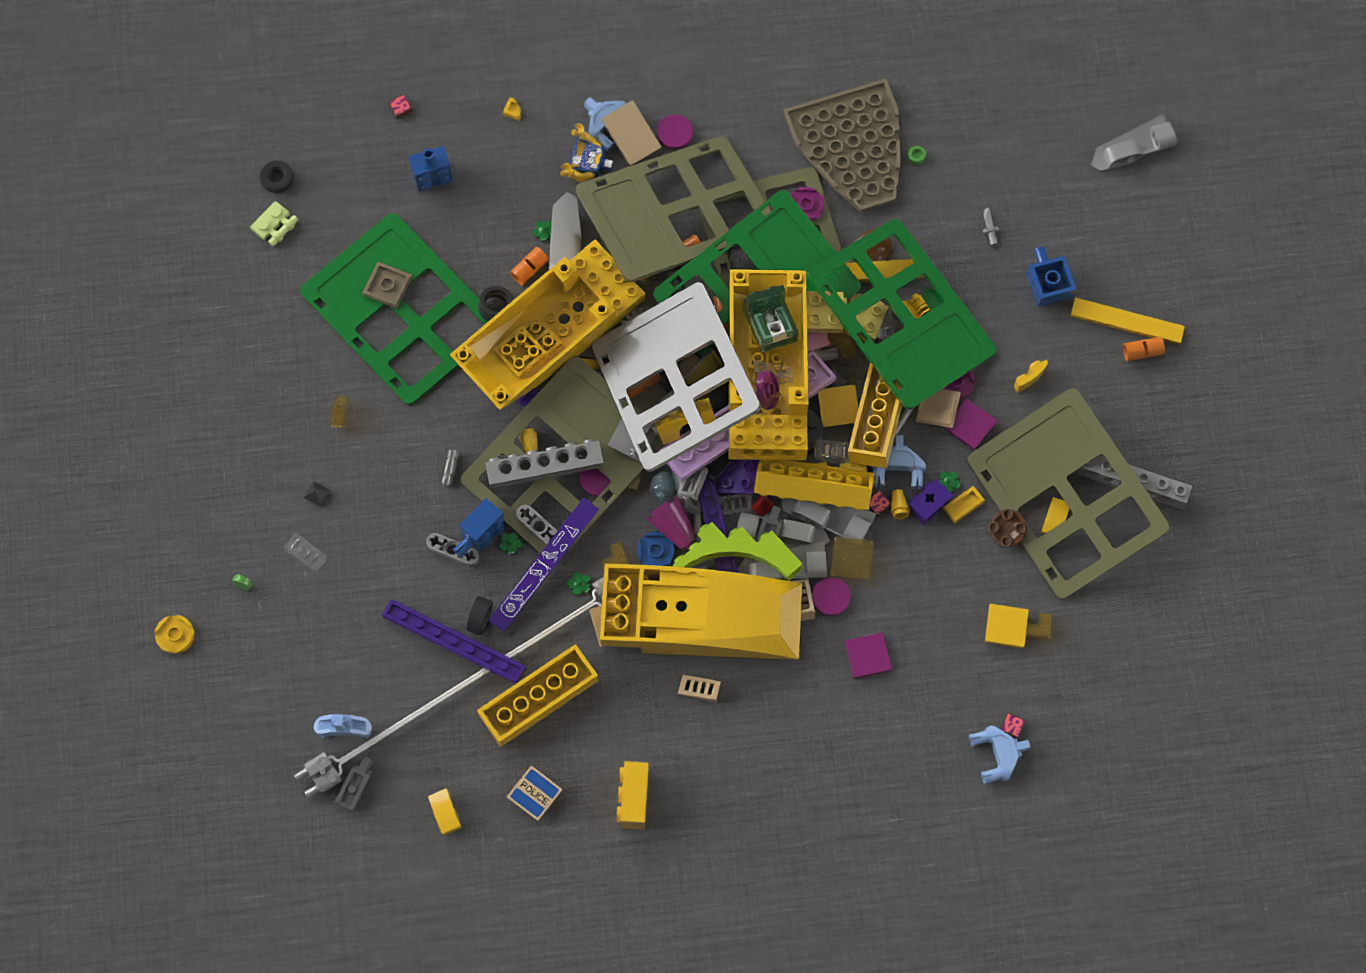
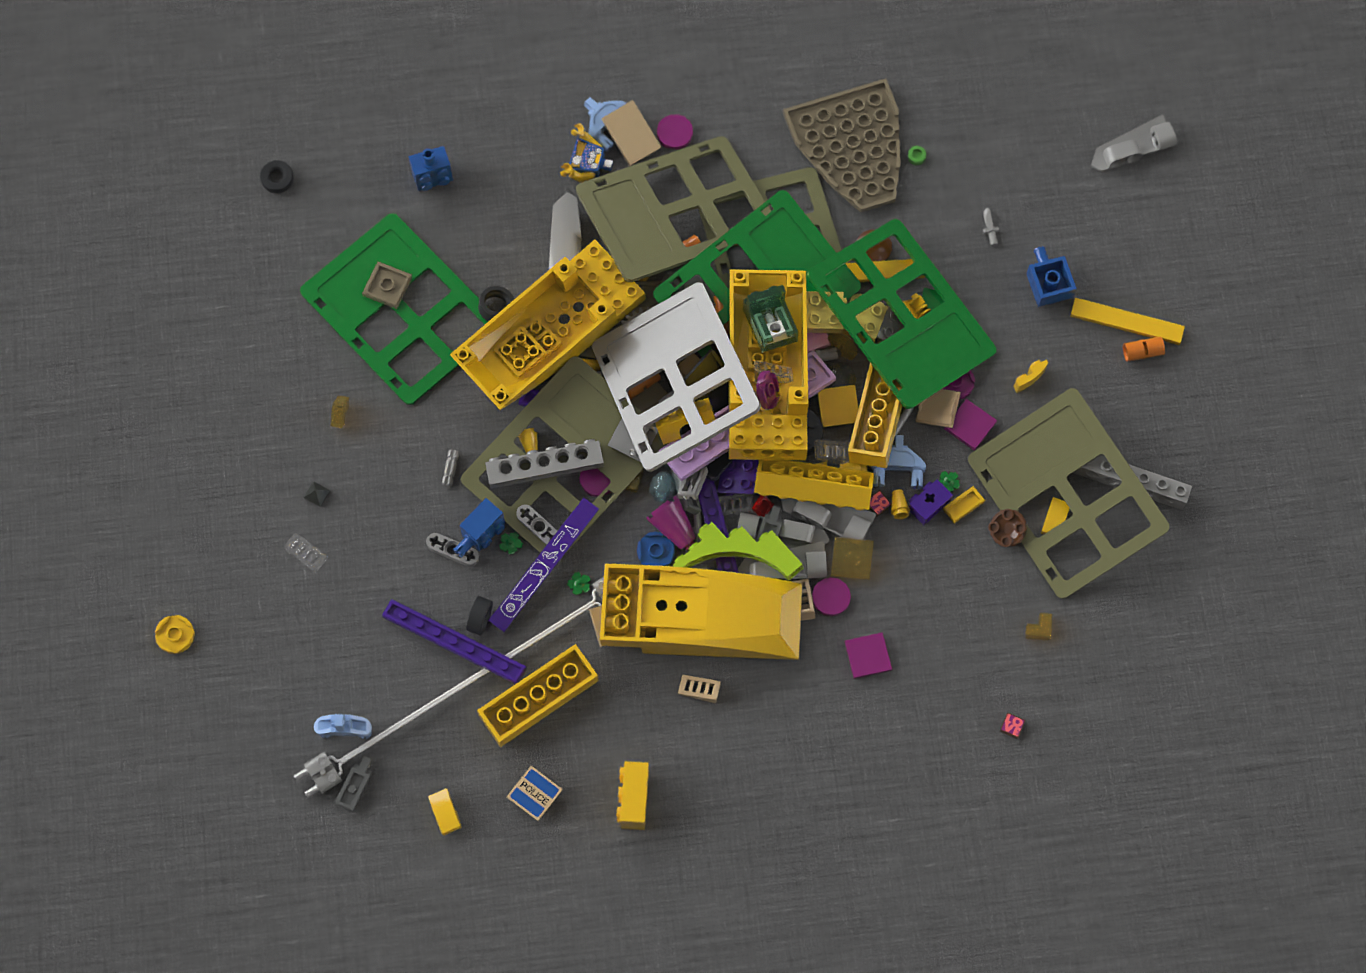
bright green tile [232,575,252,591] -> none
yellowish green plate [250,201,299,246] -> none
tile [388,94,413,119] -> none
yellow tile [503,97,521,121] -> none
orange pin [510,247,549,286] -> none
green plant [533,220,552,241] -> none
clear yellow piece [602,542,629,568] -> none
magenta tile [791,187,824,222] -> none
light blue connector [969,726,1031,784] -> none
yellow tile [985,604,1029,648] -> none

